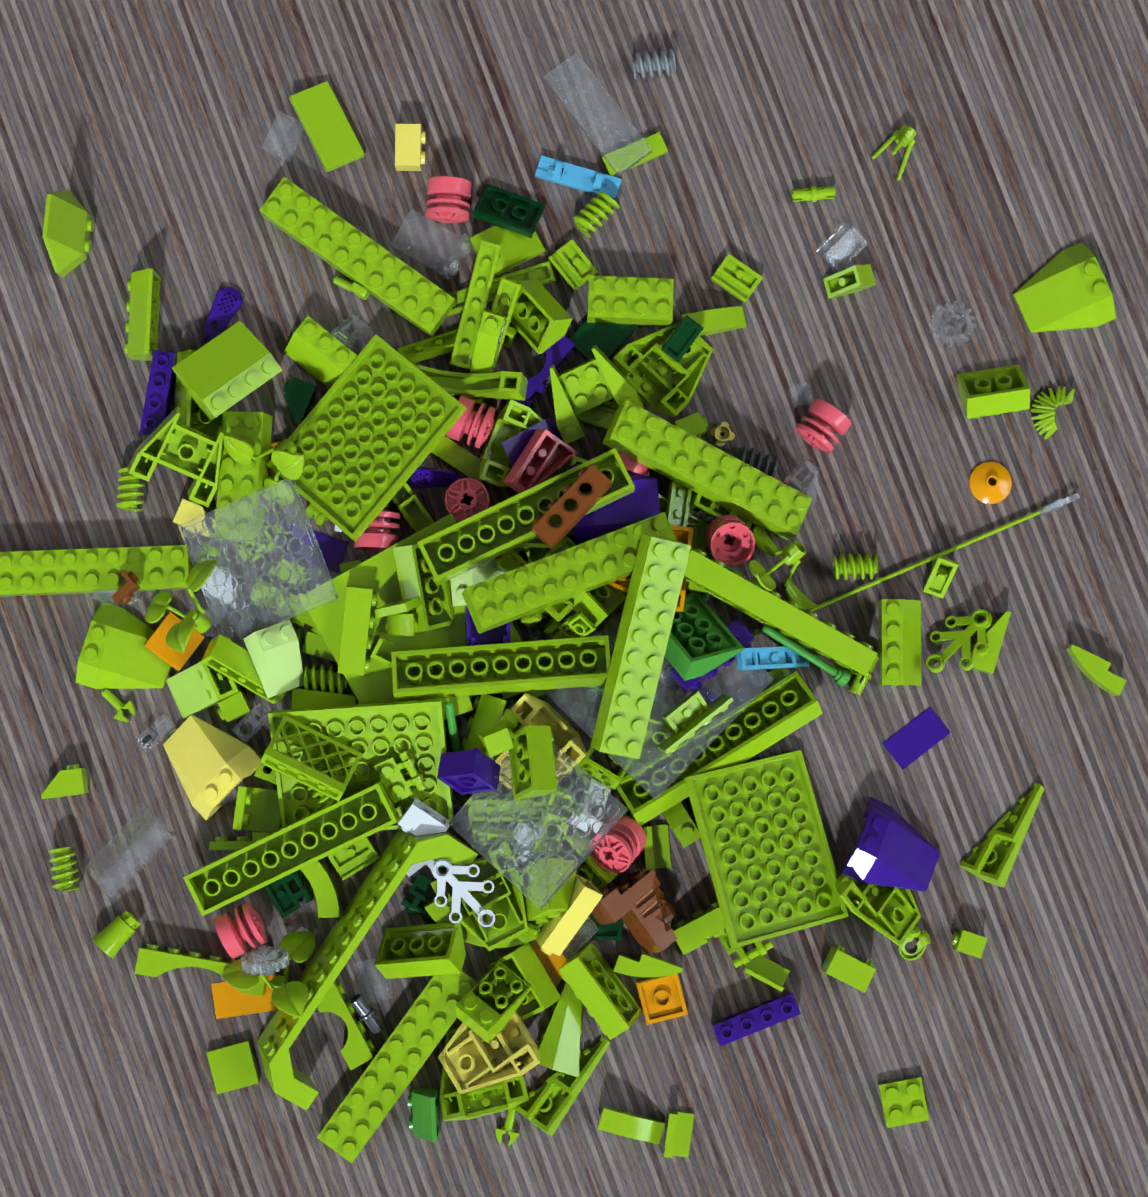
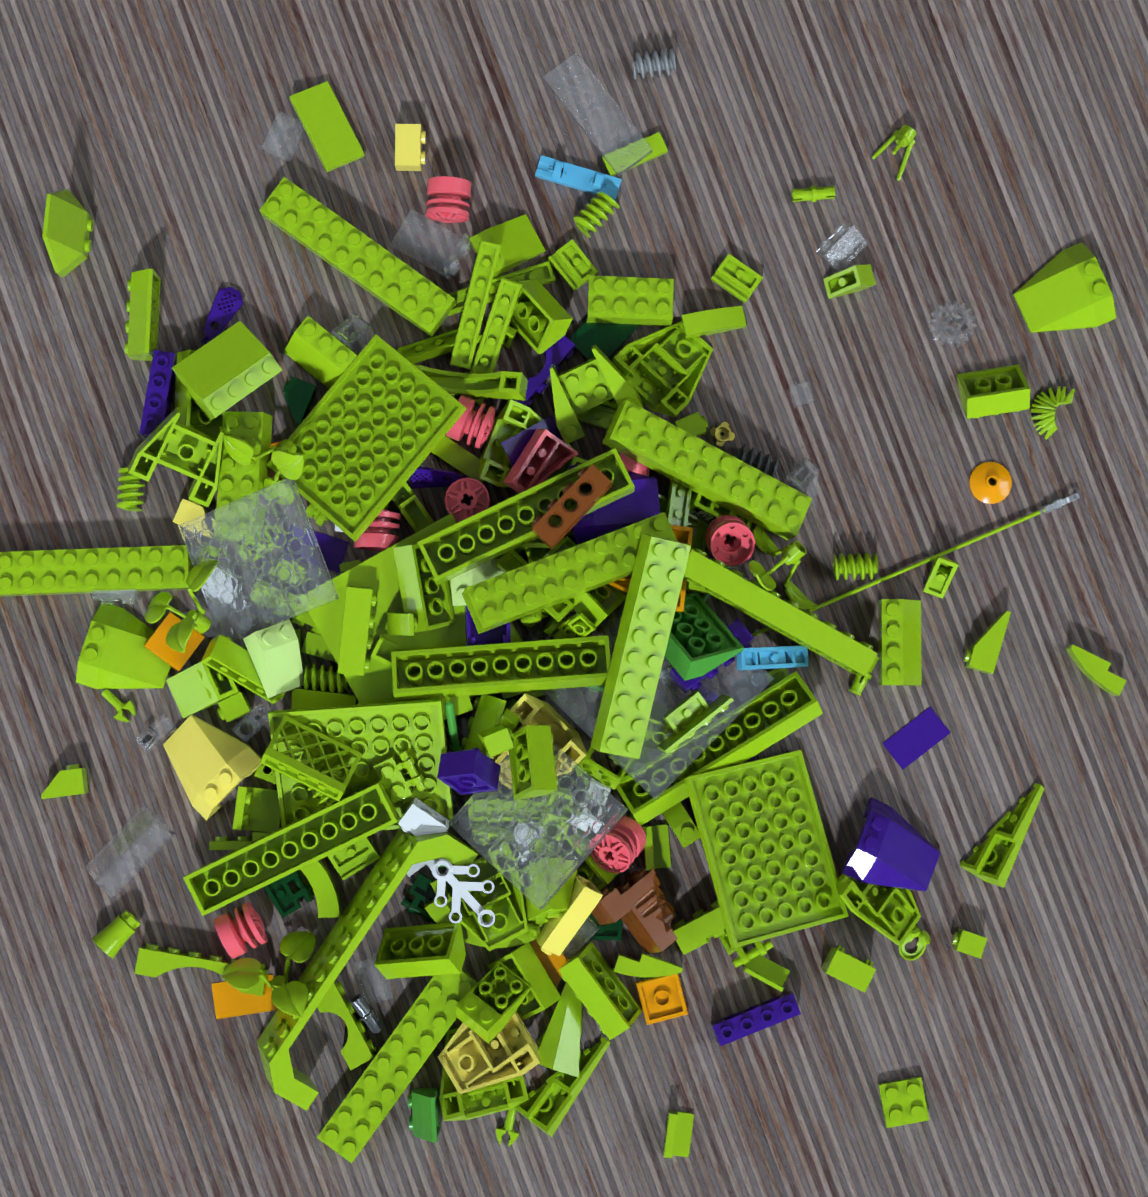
lime piece [48,846,81,892] -> none
dark orange bracket [111,570,141,604] -> none
lime tile [206,1040,260,1095] -> none
clear gear [241,945,289,976] -> none
lime bar [333,276,370,300] -> none
lime tile [374,596,421,618] -> none
lime slope [470,310,508,374] -> none
dark green tile [472,184,546,238] -> none
lime slope [597,1105,665,1144] -> none
dark green tile [661,315,704,362] -> none
bright green piece [762,625,852,687] -> none
coral wheel [794,398,852,454] -> none
lime plant [926,609,992,673] -> none

